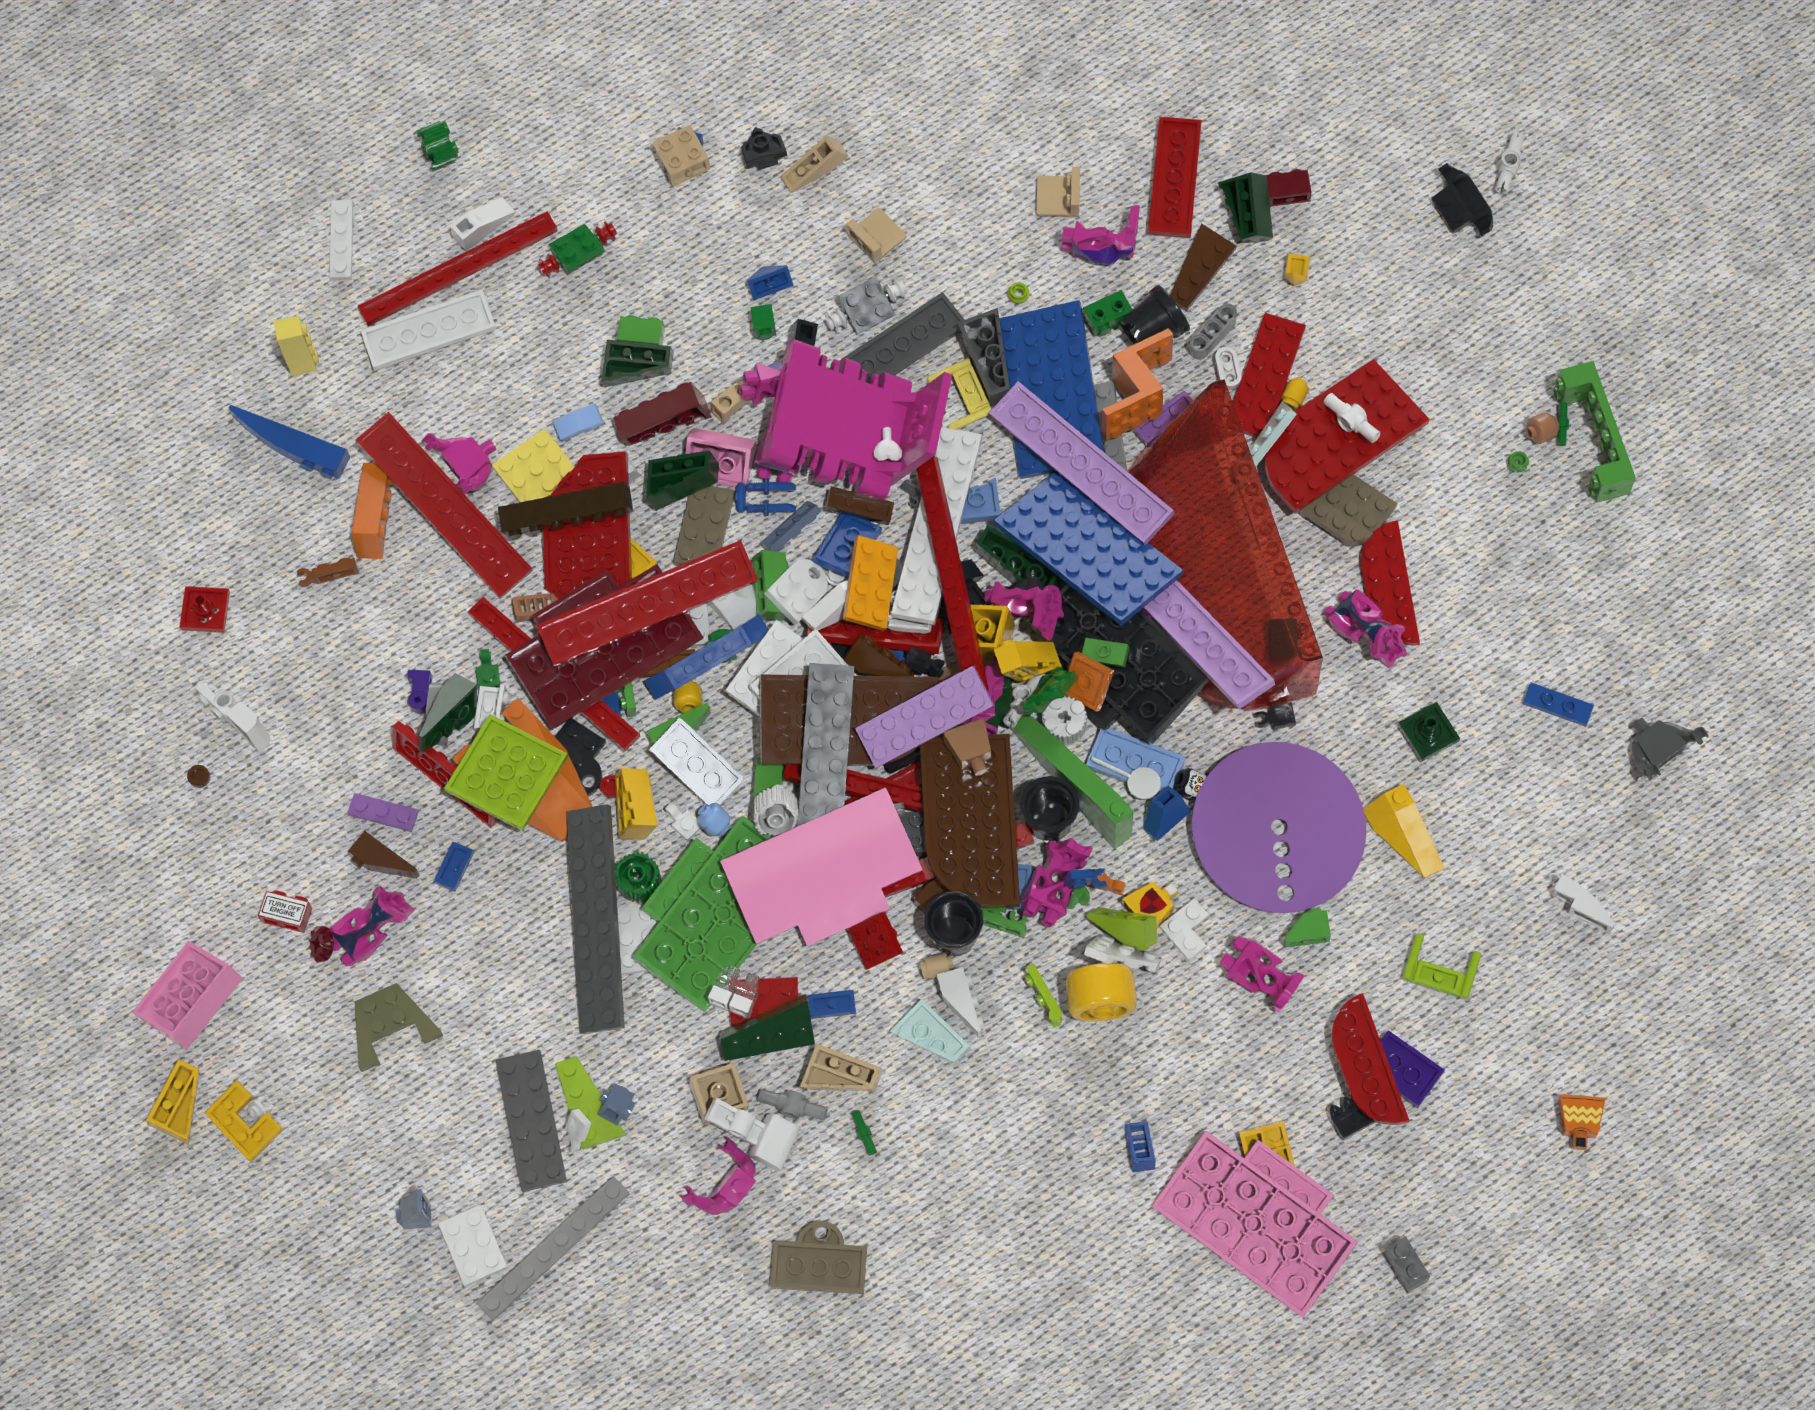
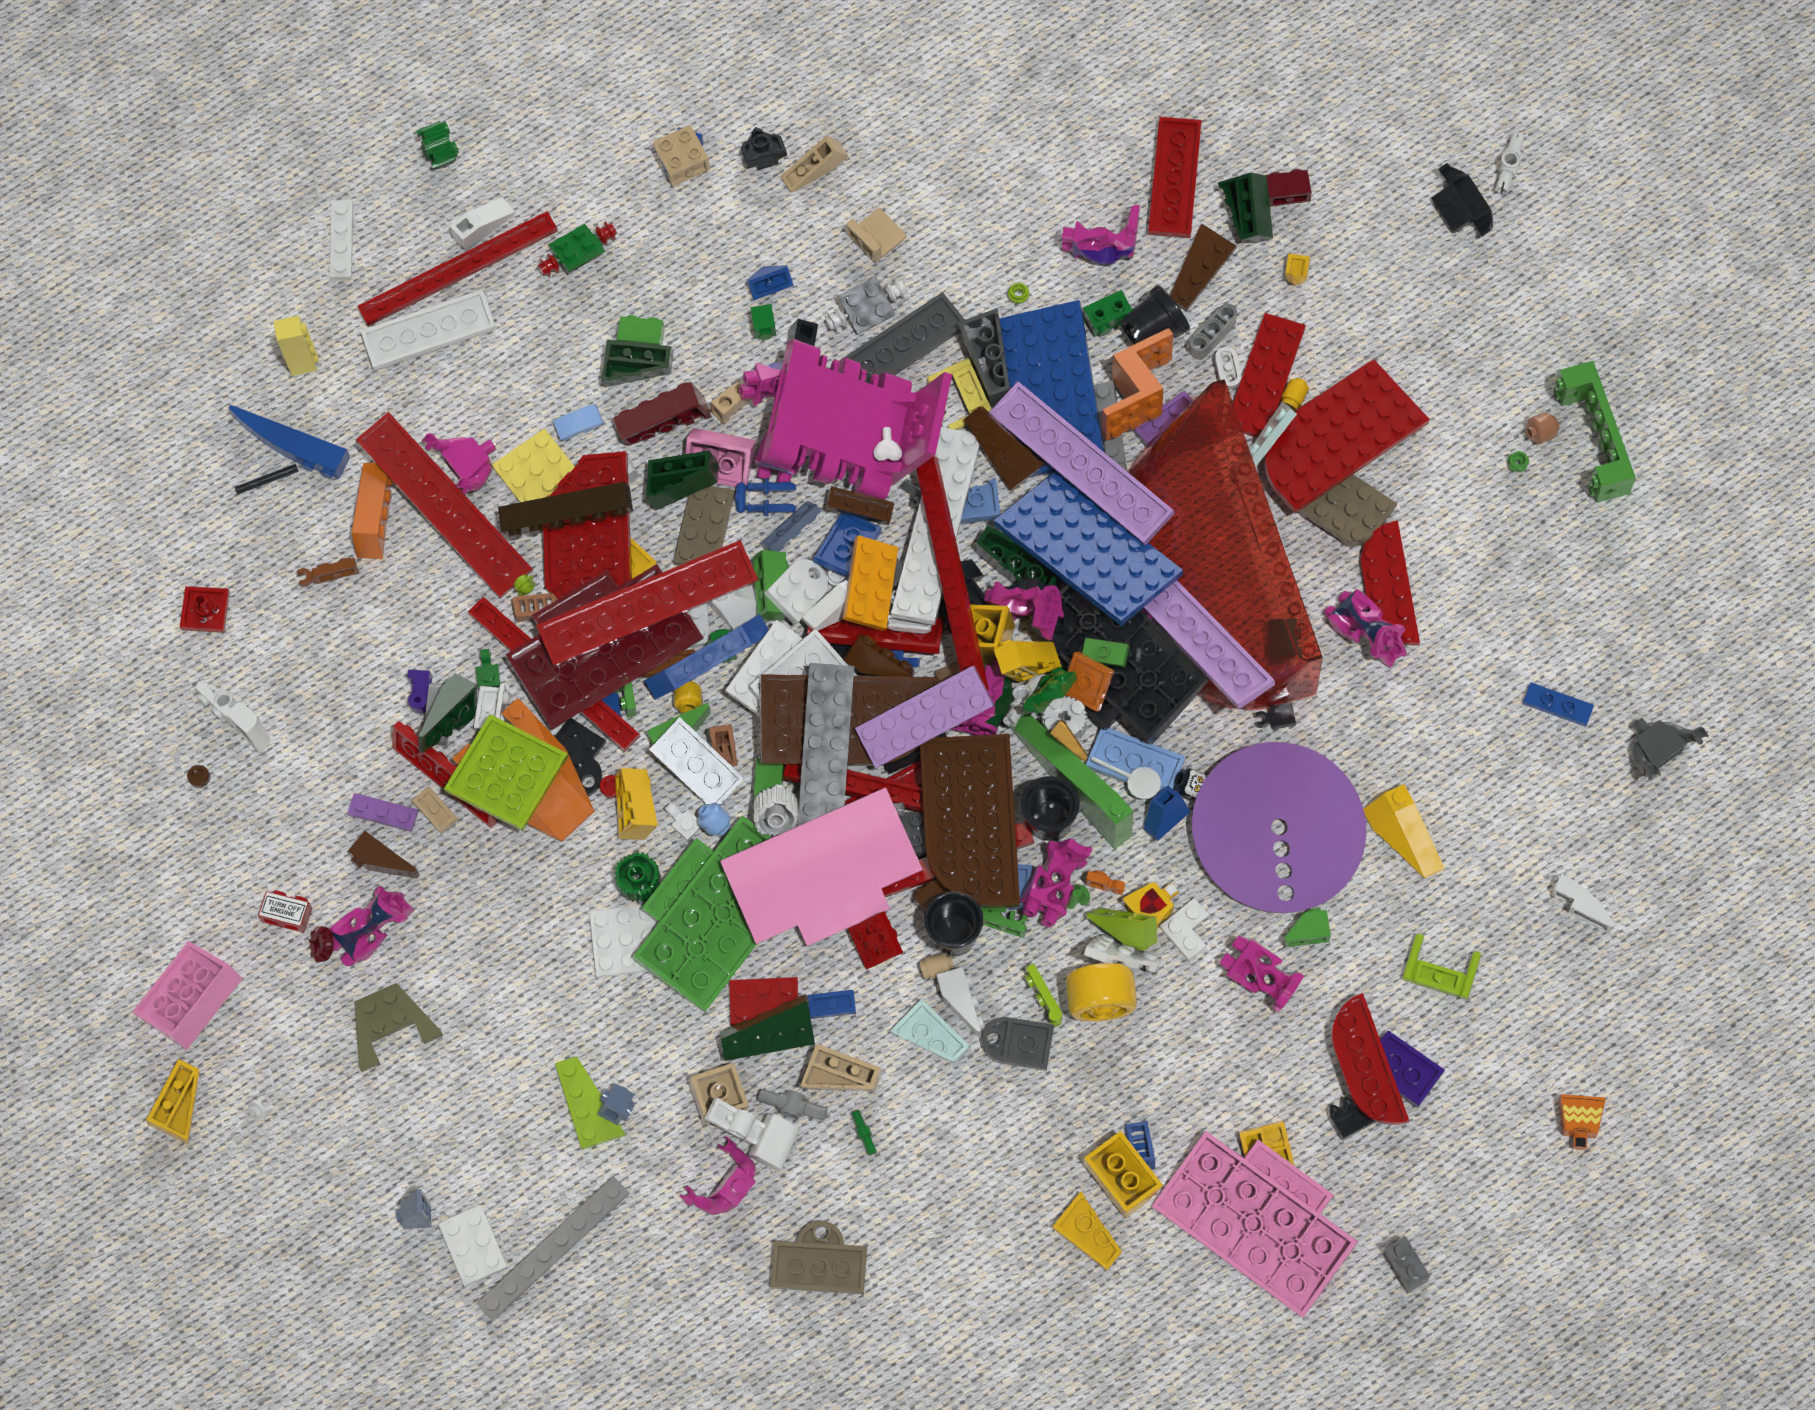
yellow plate [205,1080,284,1162] -> none
blue plate [434,842,474,892] -> none
dark grey plate [496,1050,567,1192] -> none
white plate [563,1109,591,1152] -> none
dark grey plate [567,804,625,1034] -> none
hips [708,965,760,1019] -> none
black plate [906,646,945,678] -> none
medium nougat torso [943,718,991,776] -> none
tan bracket [1037,167,1080,217] -> none
blue plate [1063,868,1107,889] -> none
white pin [1324,393,1380,443] -> none
dark green plate [1398,702,1460,762] -> none
green bar [1557,402,1569,446] -> none
none -> black bar [235,464,299,495]
none -> tan plate [412,786,458,834]
none -> lime plate [514,574,536,596]
none -> nougat slope [709,724,738,766]
none -> reddish brown wing [964,406,1045,490]
none -> dark grey plate [982,1017,1054,1071]
none -> pearl gold slope [1051,719,1088,761]
none -> yellow wing [1052,1191,1122,1271]
none -> yellow slope [1083,1131,1163,1219]

